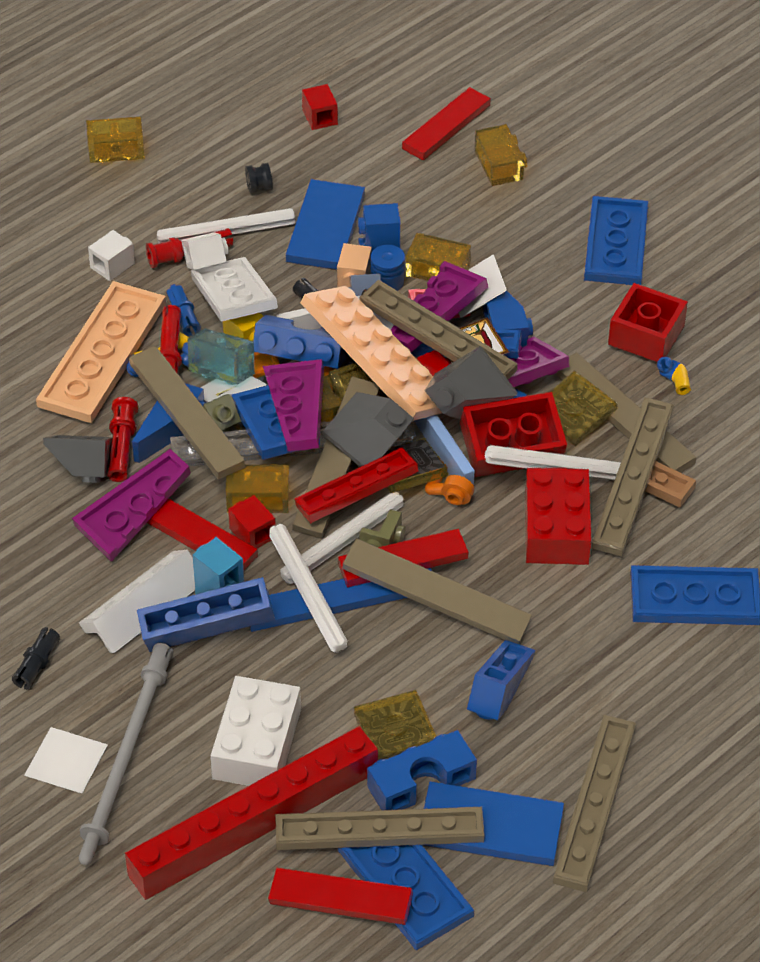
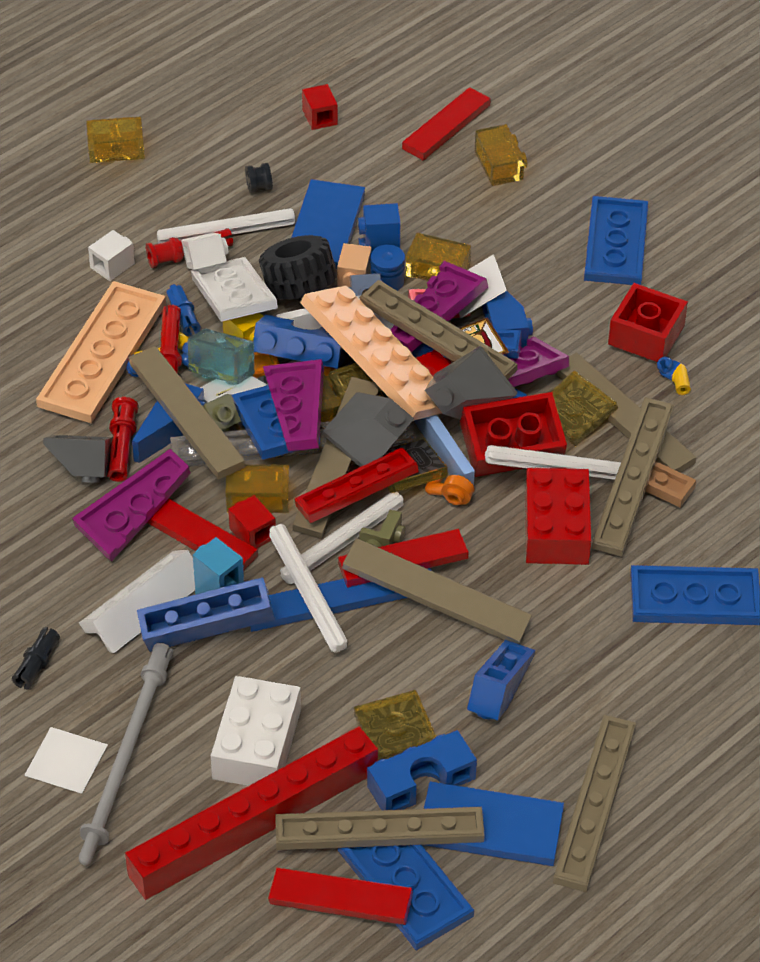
none -> black tyre [259,235,337,299]

